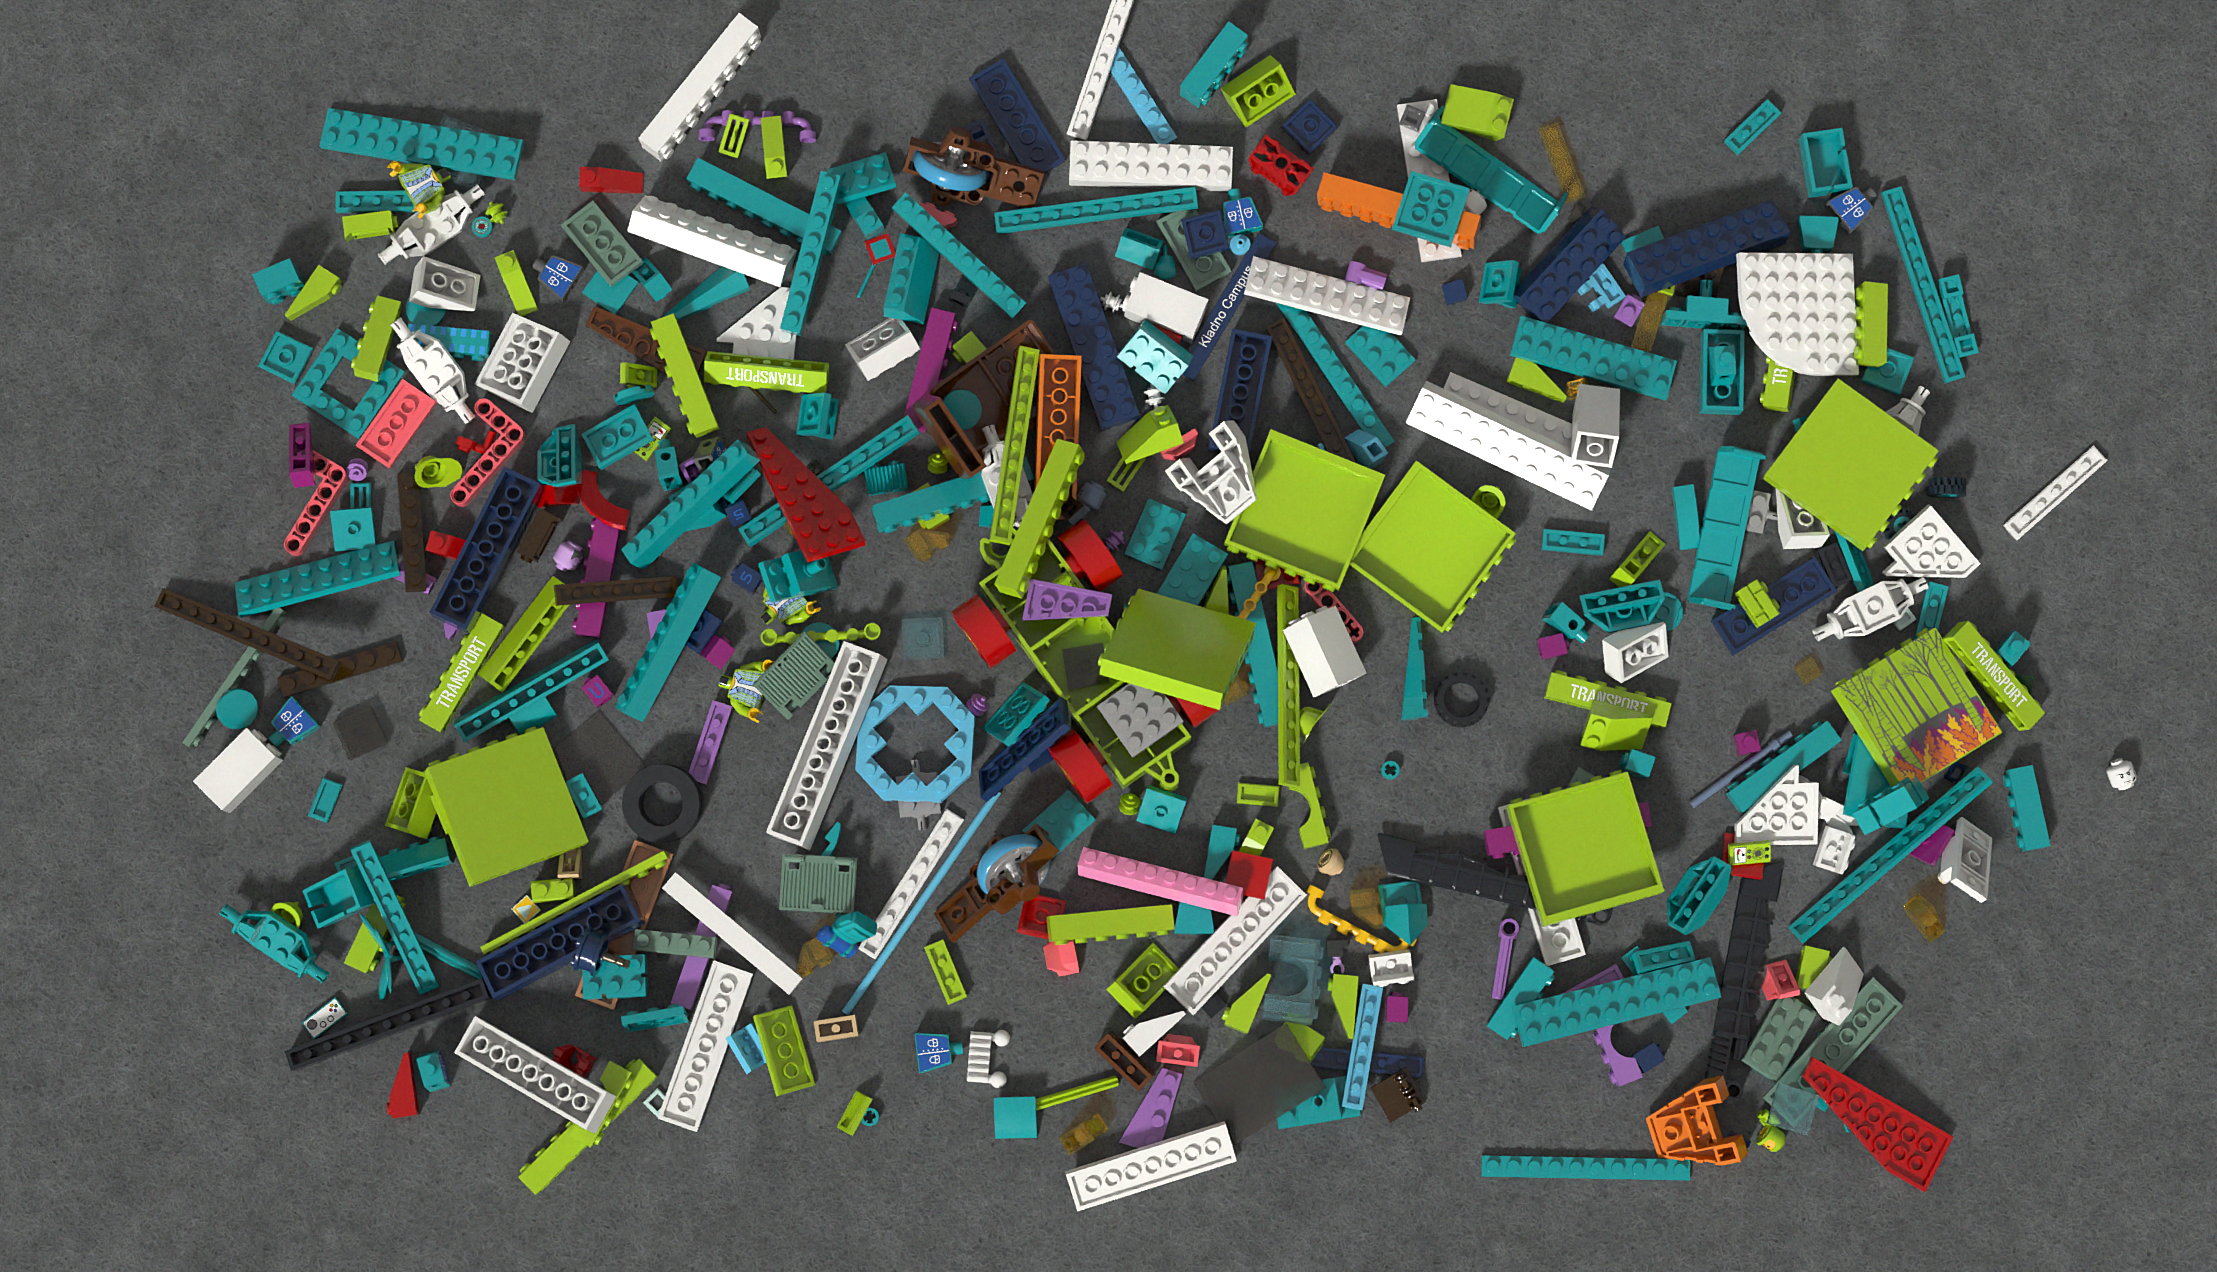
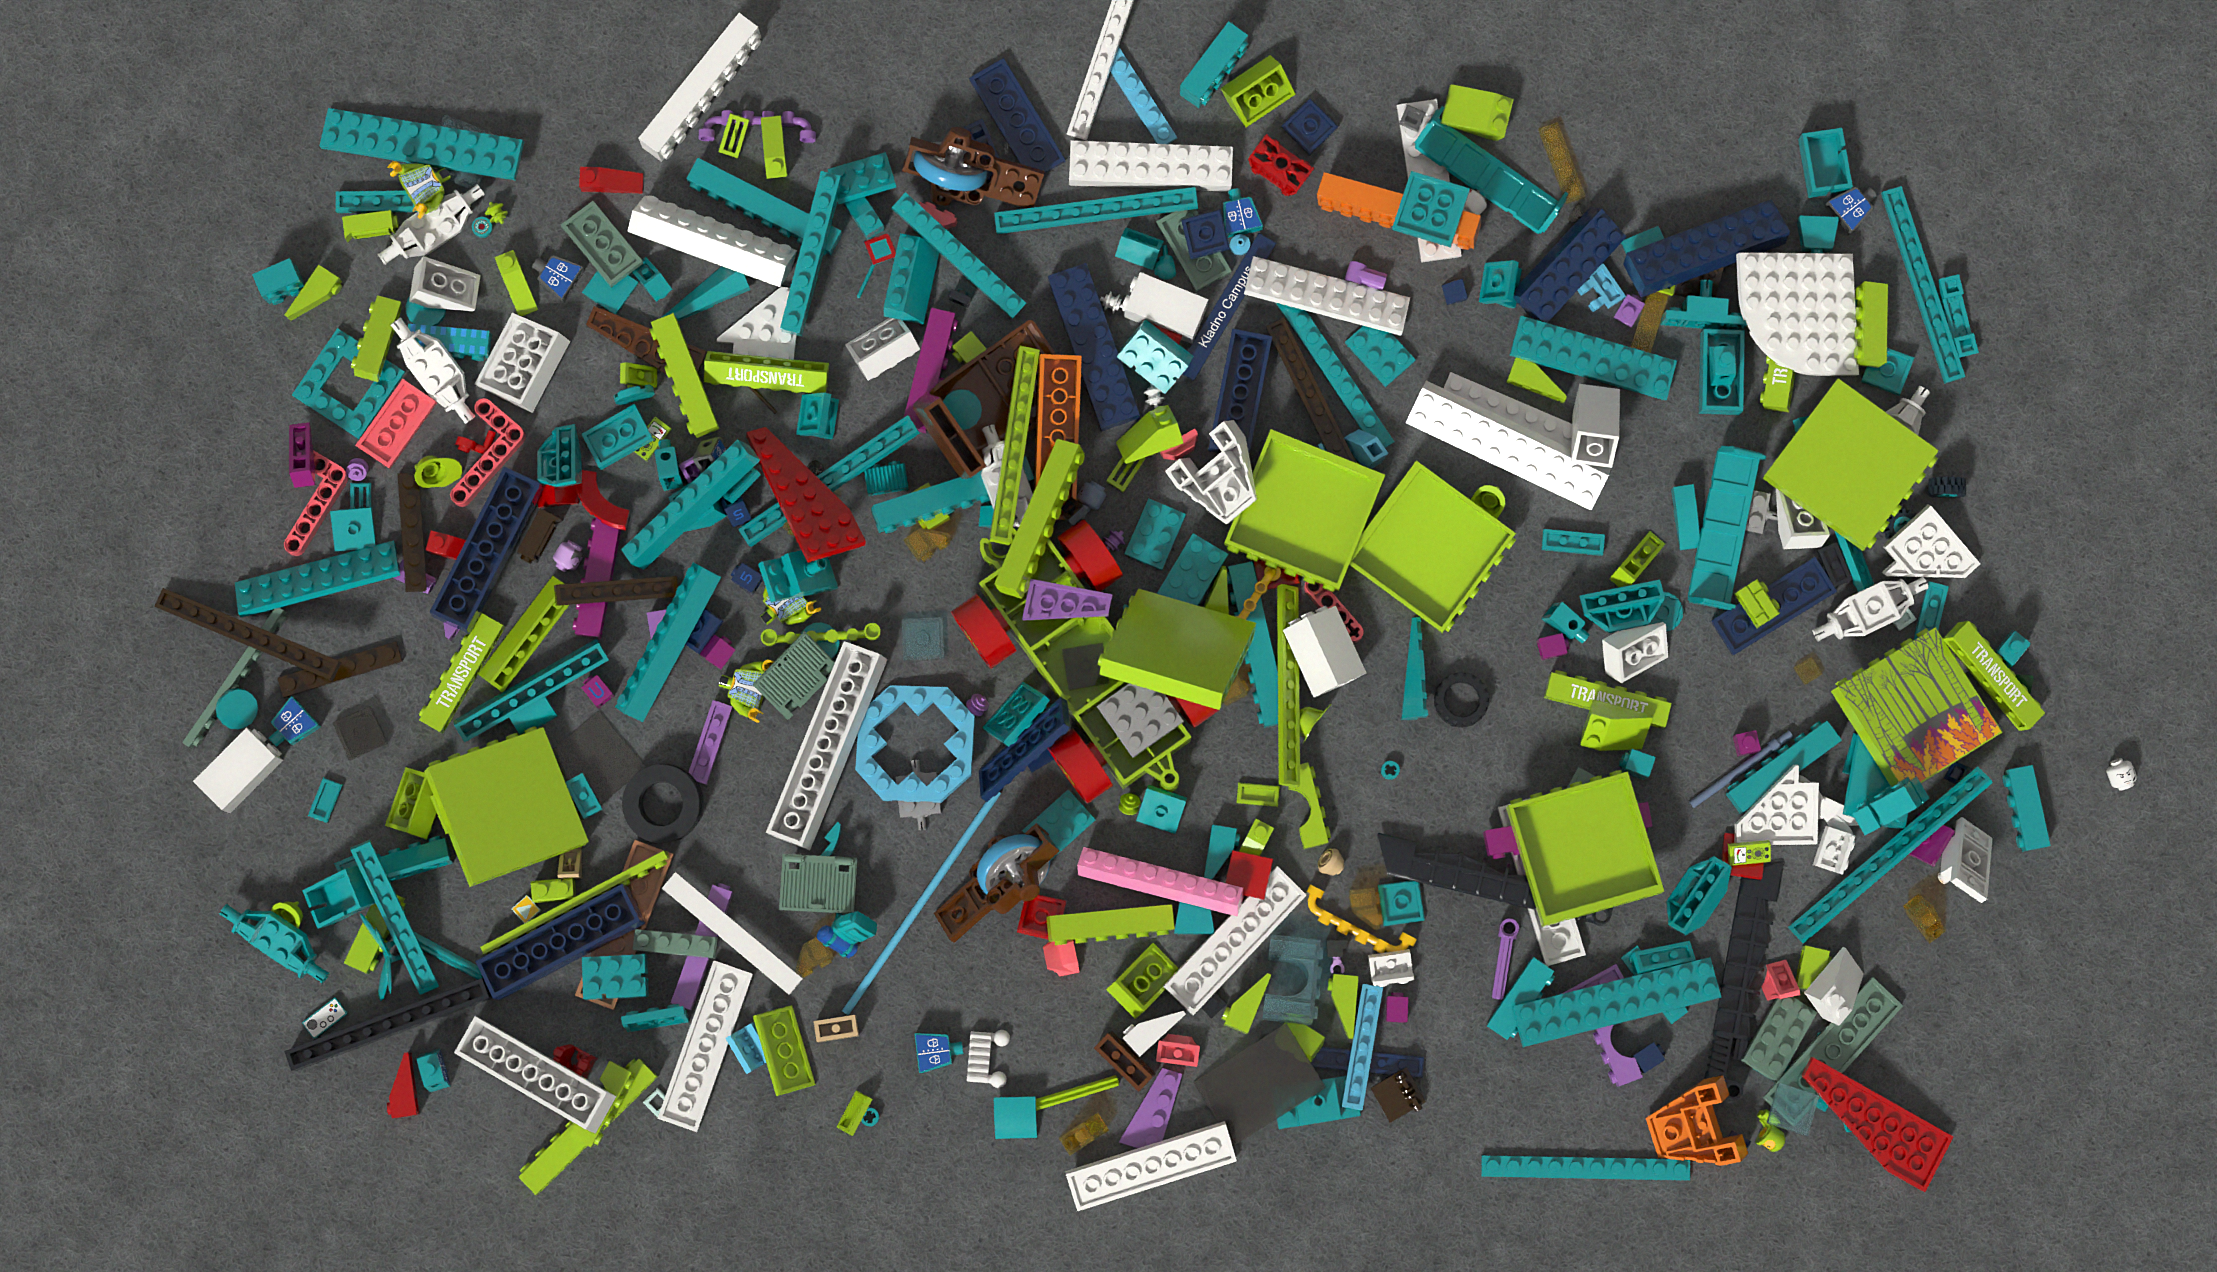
teal plate [258,331,314,385] -> none
dark blue wheel [570,926,631,977] -> none
white tile [858,809,964,960] -> none
lime plate [924,940,967,1005] -> none
lime wheel [927,453,948,474] -> none
teal slope [1385,904,1428,945] -> none
clear yellow tile [1566,377,1588,400] -> none
teal plate [1724,99,1781,156] -> none
white tile [2003,445,2108,540] -> none

